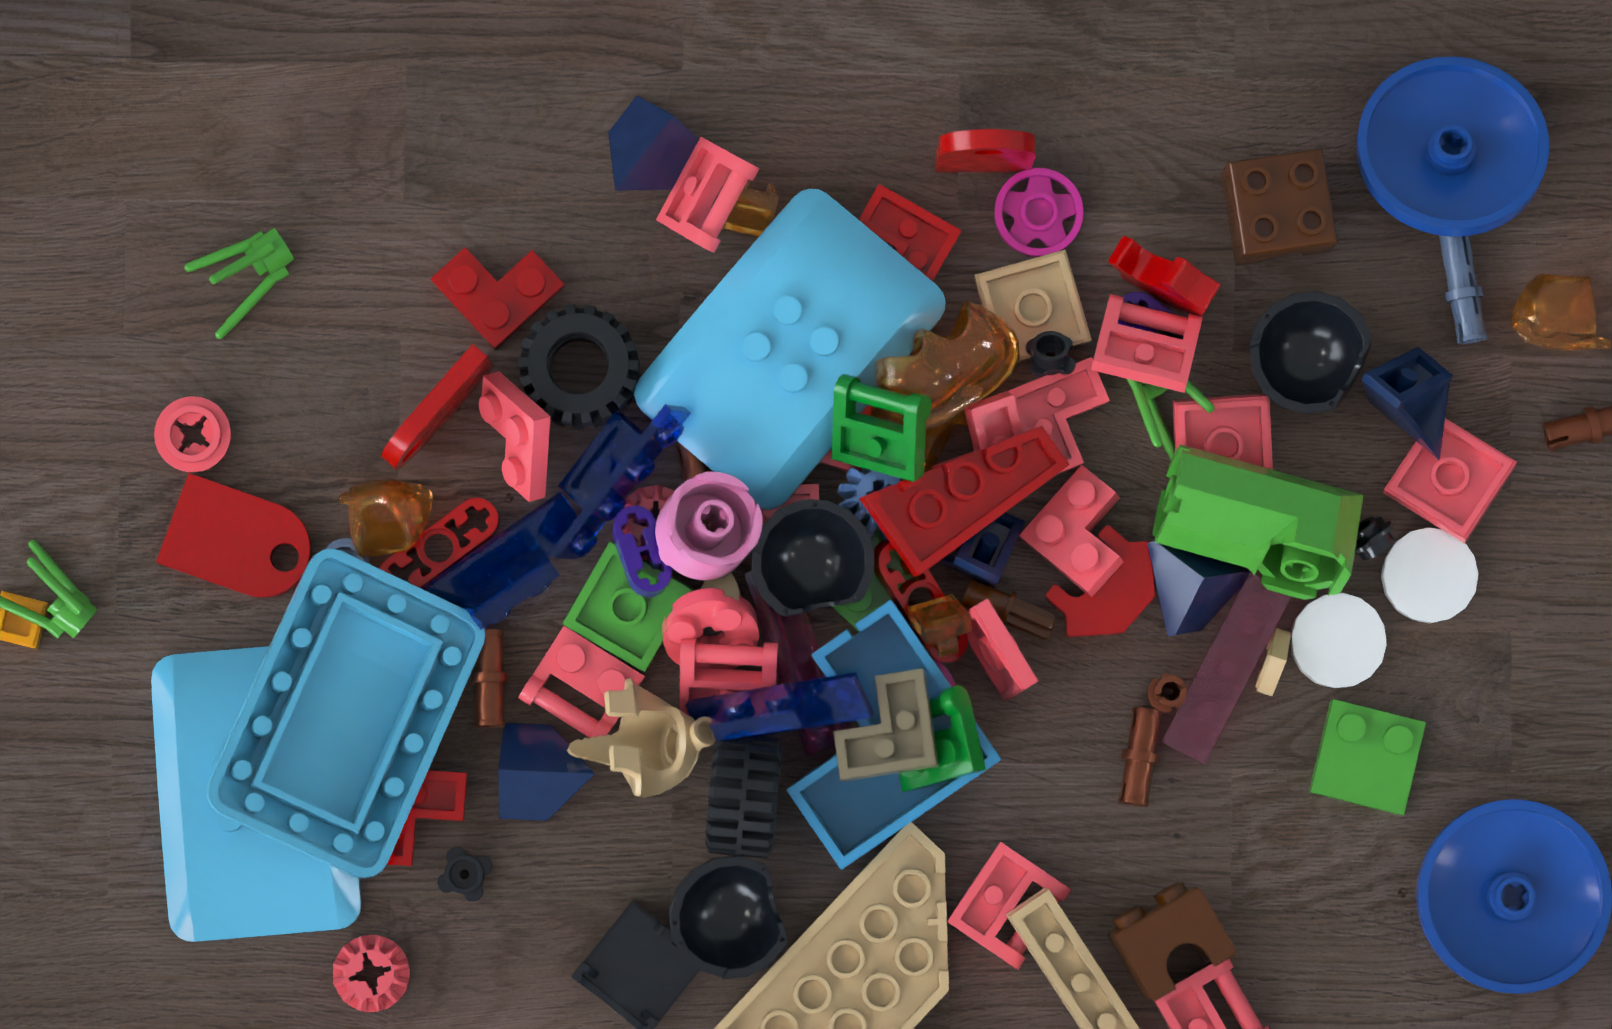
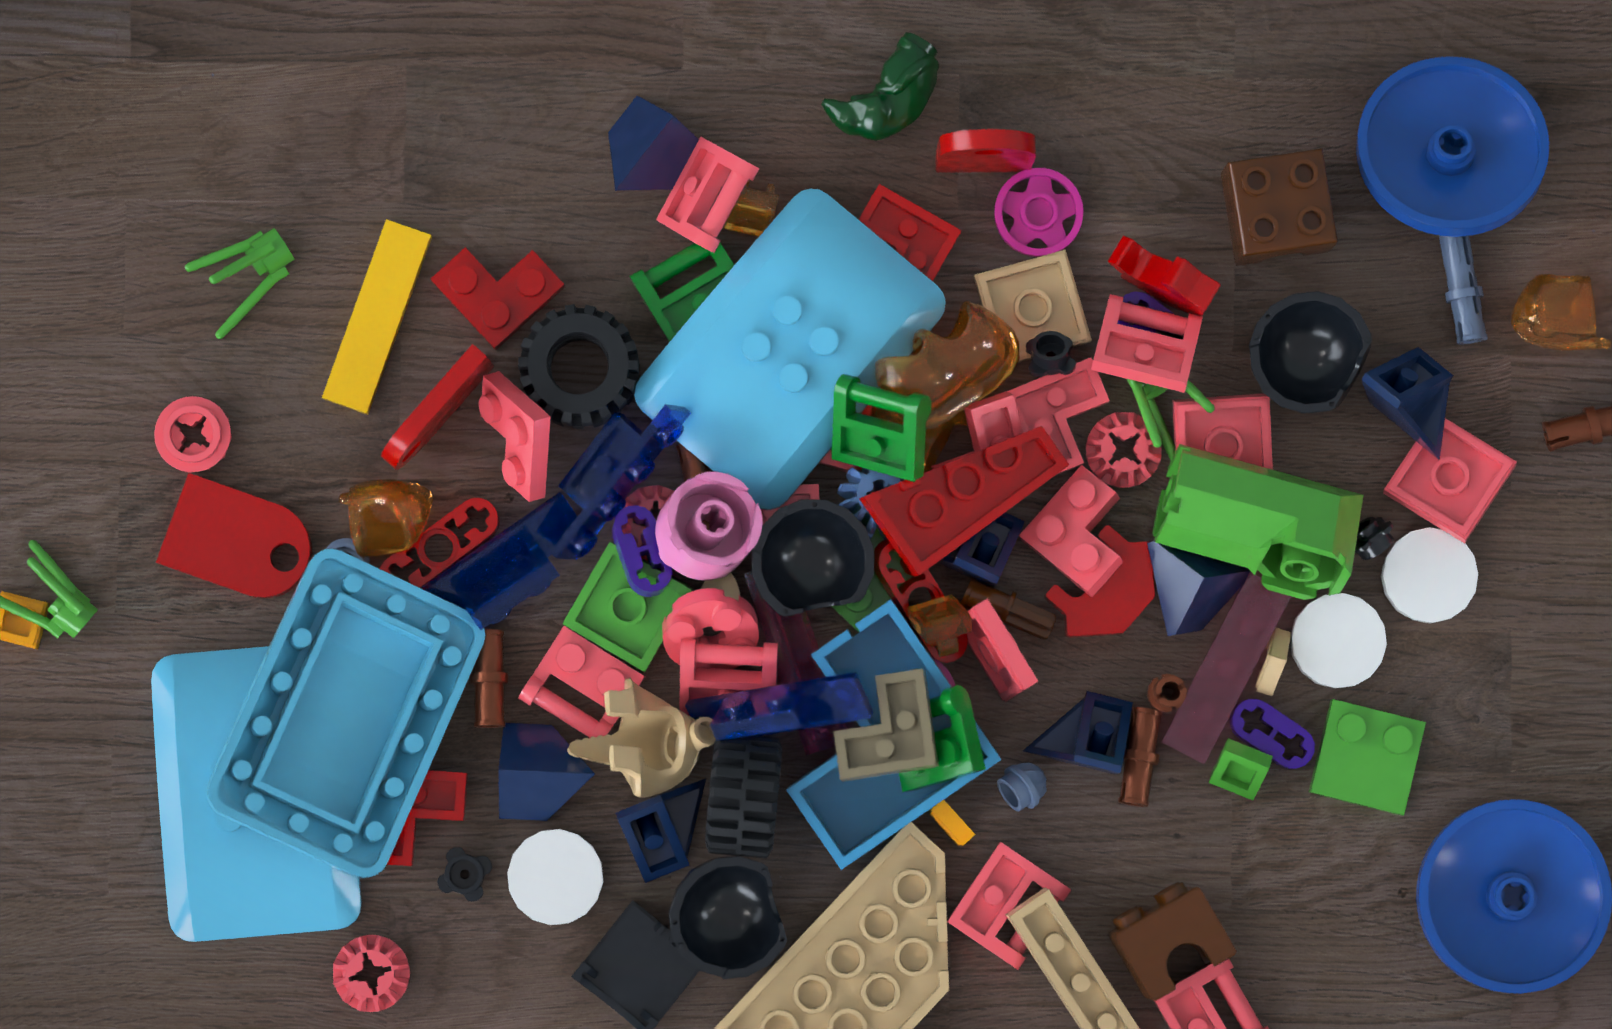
none -> yellow tile [322,219,432,415]
none -> white tile [507,829,604,925]
none -> dark blue slope [616,778,707,883]
none -> green plate [629,237,734,342]
none -> dark green animal [821,32,939,141]
none -> light orange tile [929,800,976,846]
none -> sand blue plate [997,763,1047,811]
none -> dark blue slope [1023,691,1133,775]
none -> coral gear [1086,412,1162,488]
none -> bright green plate [1209,738,1273,800]
none -> dark purple beam [1230,699,1315,769]

